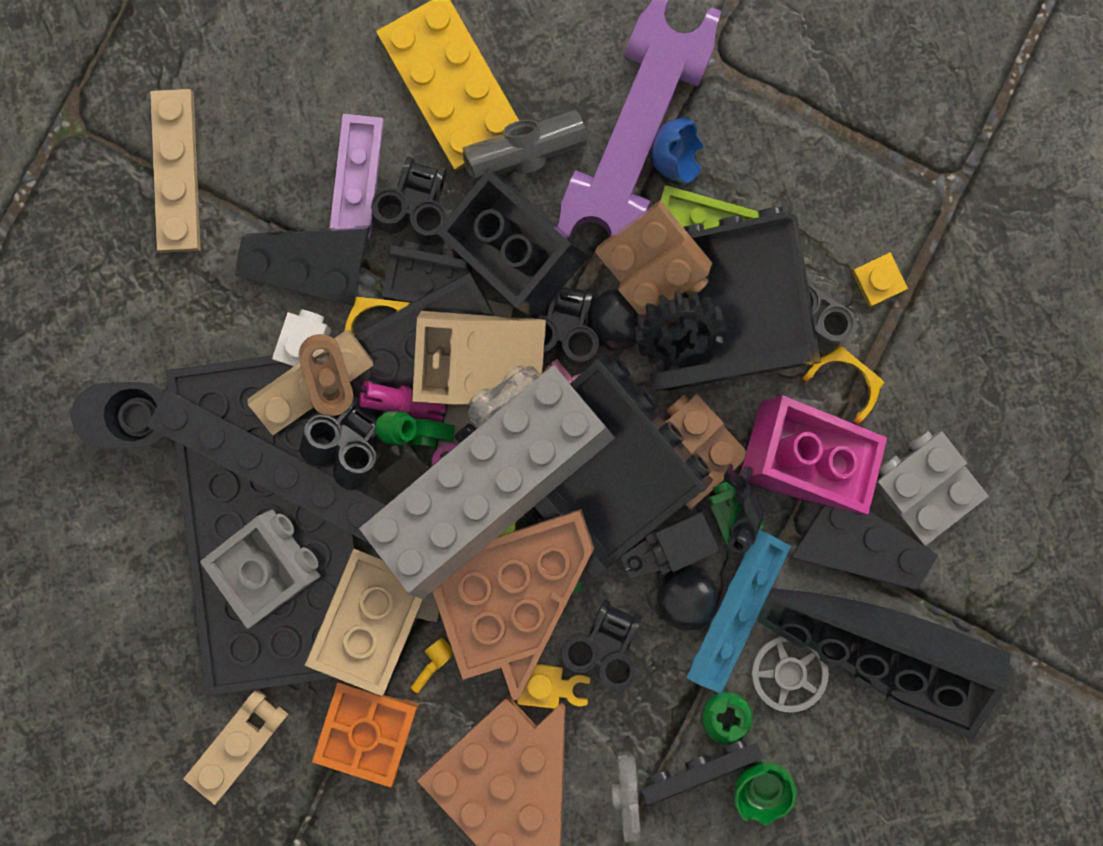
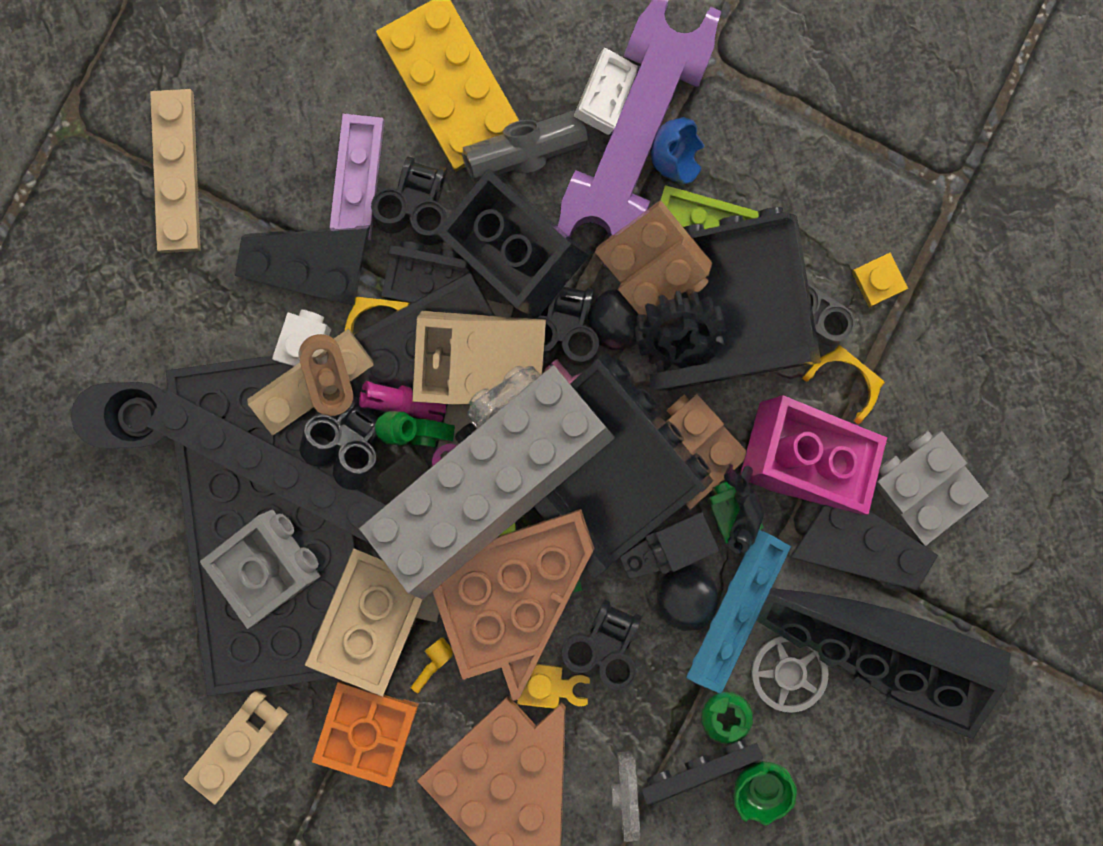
none -> white plate [574,47,639,135]

